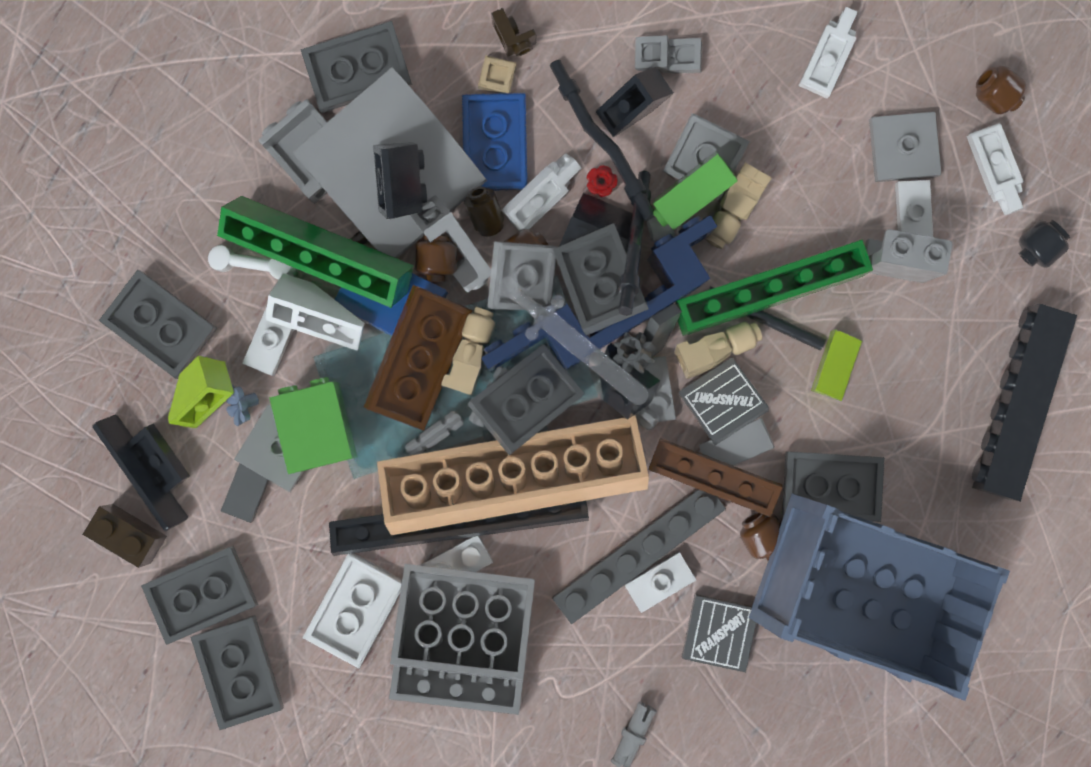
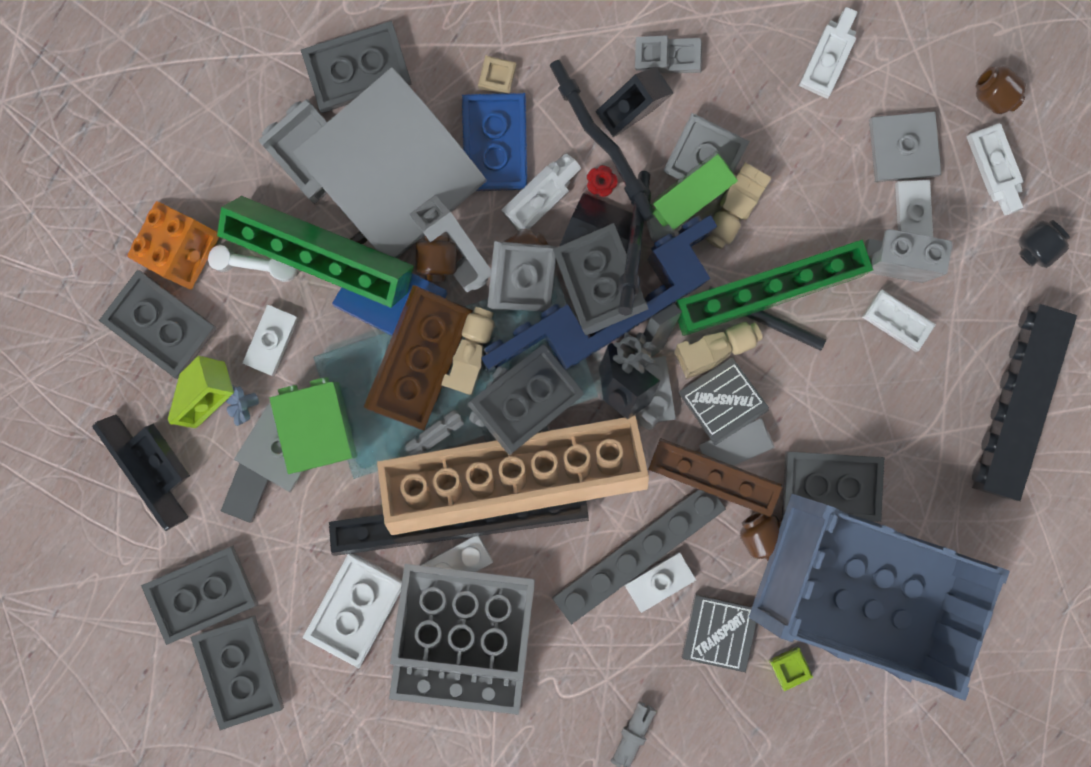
dark brown brick [82,504,167,568] -> none
white slope [265,273,364,351] -> none
black slope [373,142,427,219] -> none
dark brown brick [464,187,504,237] -> none
dark brown bracket [491,8,537,57] -> none
clear sword [497,277,649,405] -> none
lime slope [811,329,862,401] -> none
none -> orange bracket [127,201,219,290]
none -> lime tile [769,646,813,691]
none -> white plate [862,290,936,352]

